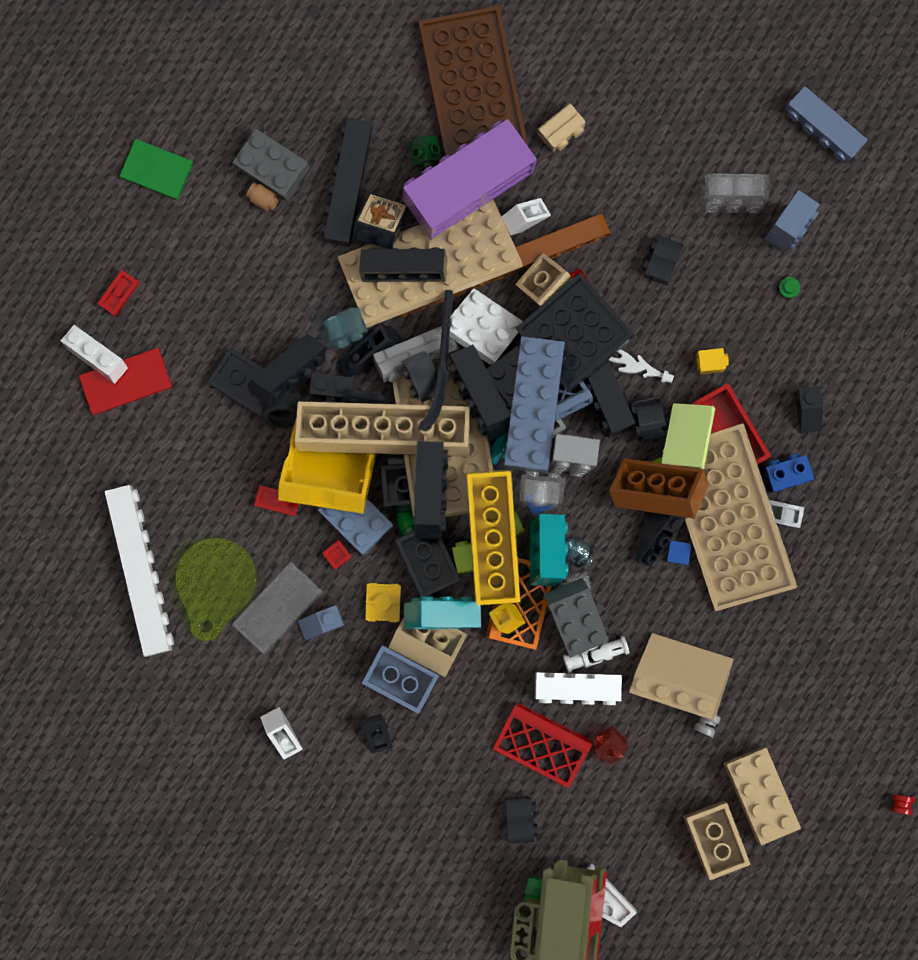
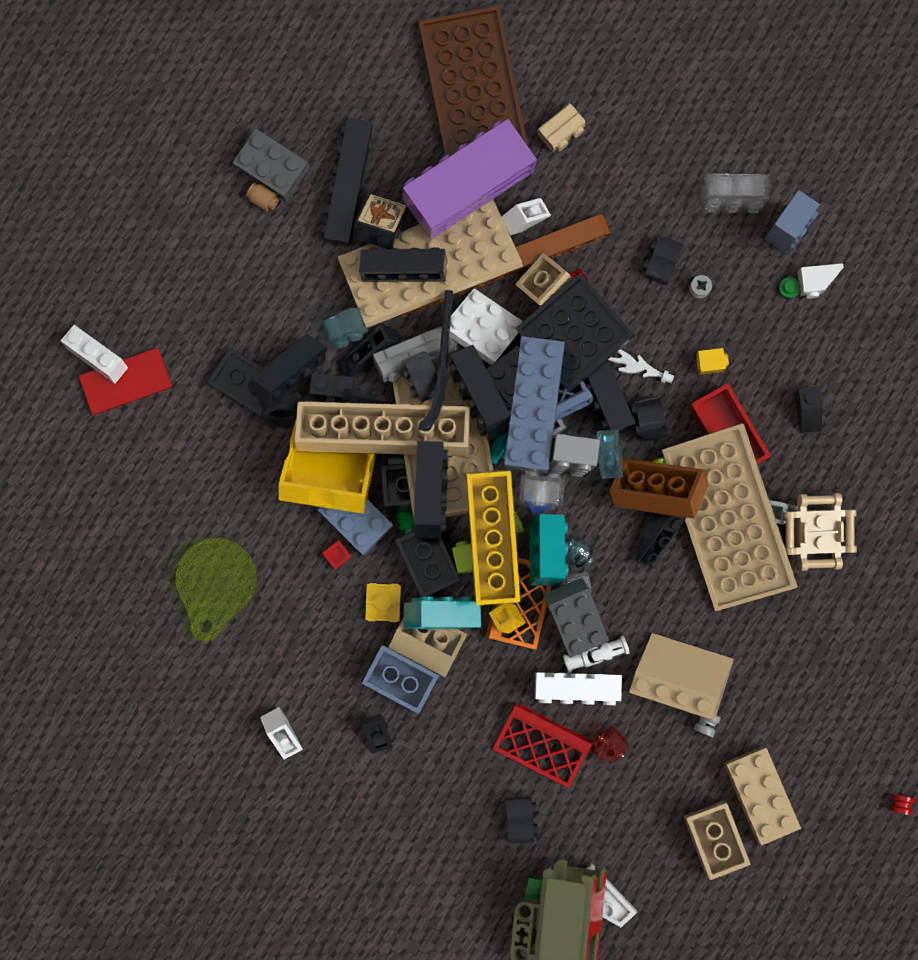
red plate [97,270,140,317] -> none
white brick [105,485,174,657] -> none
green tile [120,139,194,200] -> none
clear brick [232,562,324,654] -> none
red plate [254,485,299,517] -> none
sand blue slope [298,605,345,641] -> none
dark green brick [409,135,442,170] -> none
yellowish green tile [662,403,715,469] -> none
blue tile [667,541,691,565] -> none
blue brick [763,453,814,493] -> none
sand blue brick [785,86,868,163] -> none
none -> clear light blue brick [597,430,623,479]
none -> light grey wheel [689,275,712,298]
none -> tan brick [783,493,857,571]
none -> white slope [798,263,843,299]

